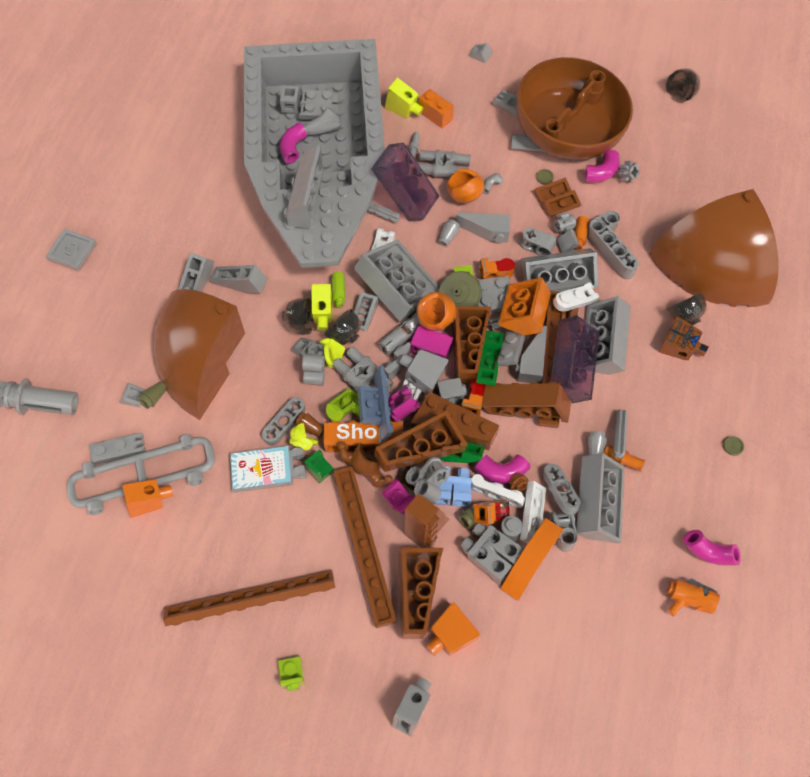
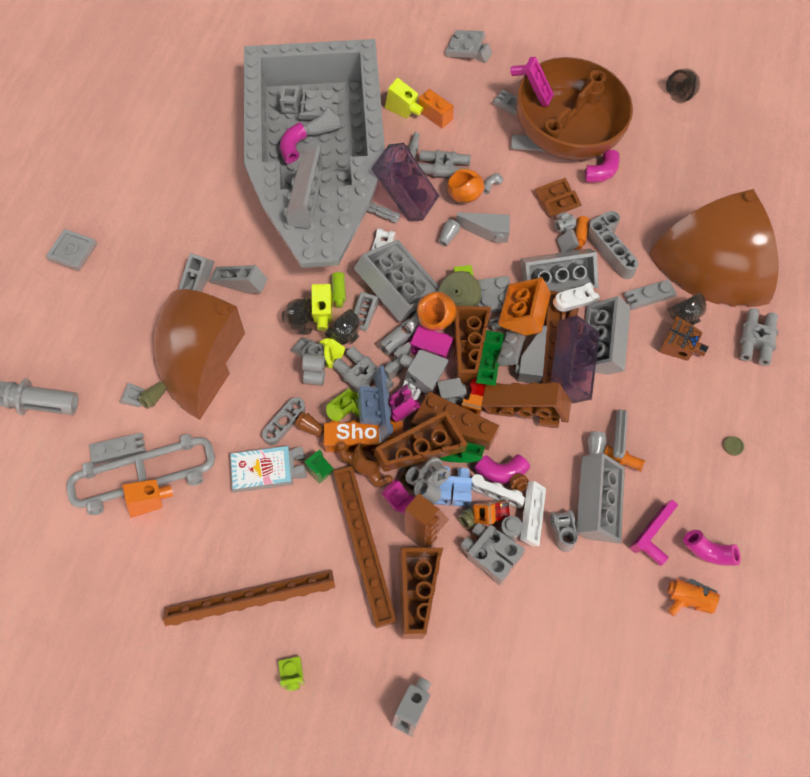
neon yellow piece [289,423,319,450] -> none
orange torso [426,602,481,656] -> none
orange leg [479,258,515,279] -> none
orange slope [501,518,564,601] -> none
light grey piece [520,227,557,256] -> none
olive piece [536,169,554,185] -> none
light grey beam [543,464,580,515] -> none
light grey gear [618,161,640,183] -> none
none -> light grey plate [445,30,485,58]
none -> dark pink piece [510,57,554,107]
none -> light grey hinge [624,279,677,310]
none -> dark pink piece [629,500,678,566]
none -> light grey pin [740,308,779,366]

